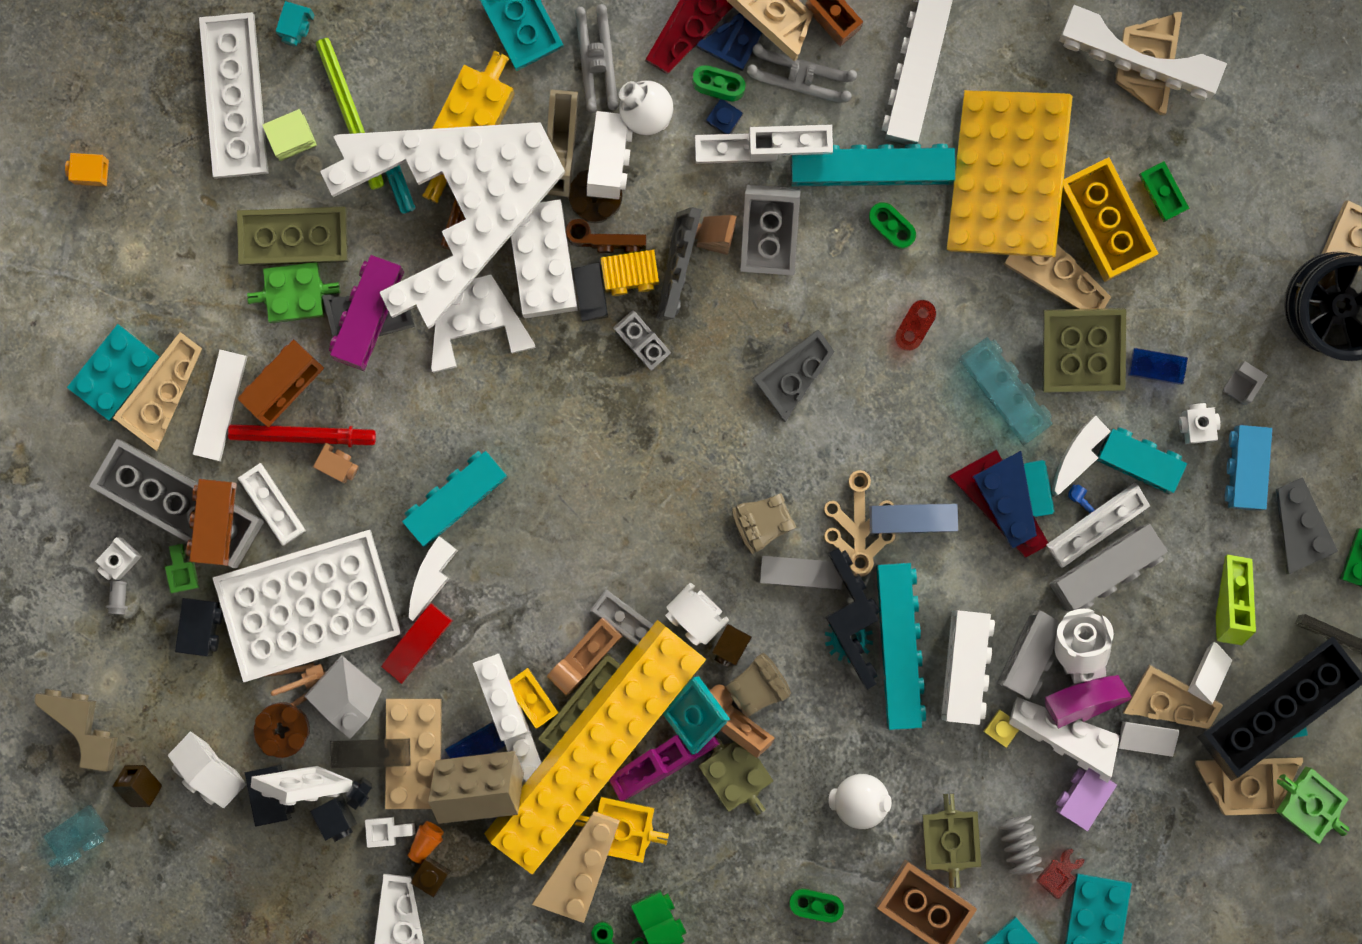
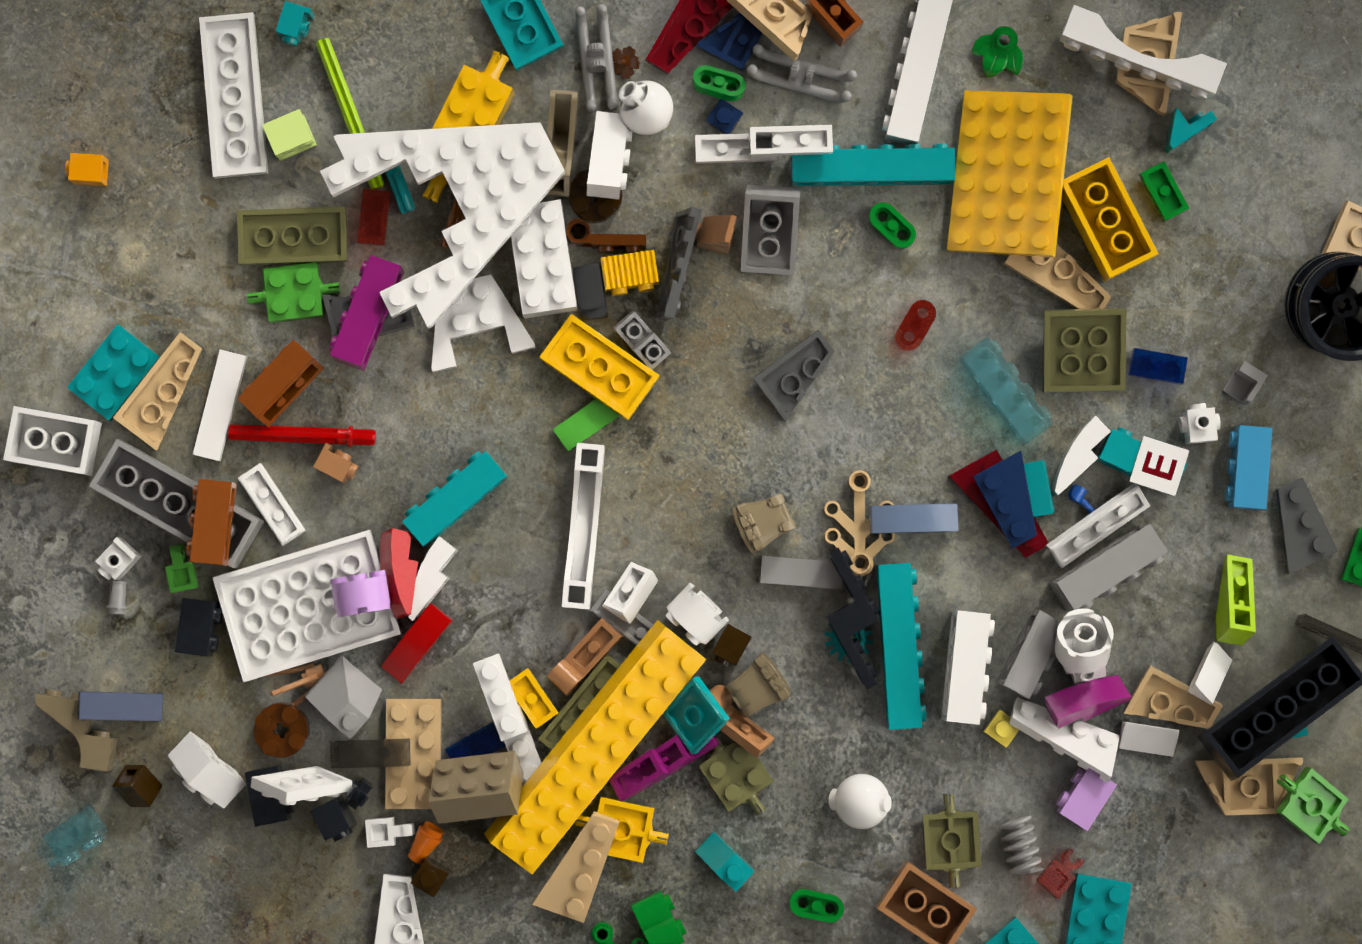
none -> white brick [3,406,102,476]
none -> dark blue tile [77,691,163,721]
none -> lavender brick [330,570,391,617]
none -> clear red plate [357,189,391,246]
none -> slope [379,528,418,619]
none -> yellow plate [539,314,660,420]
none -> bright green tile [553,399,620,452]
none -> white arch [562,443,605,610]
none -> white slope [602,562,658,624]
none -> reddish brown plant [612,46,640,79]
none -> teal slope [695,831,755,892]
none -> green plate [971,26,1024,78]
none -> white sticker [1130,436,1189,496]
none -> teal slope [1165,108,1217,154]

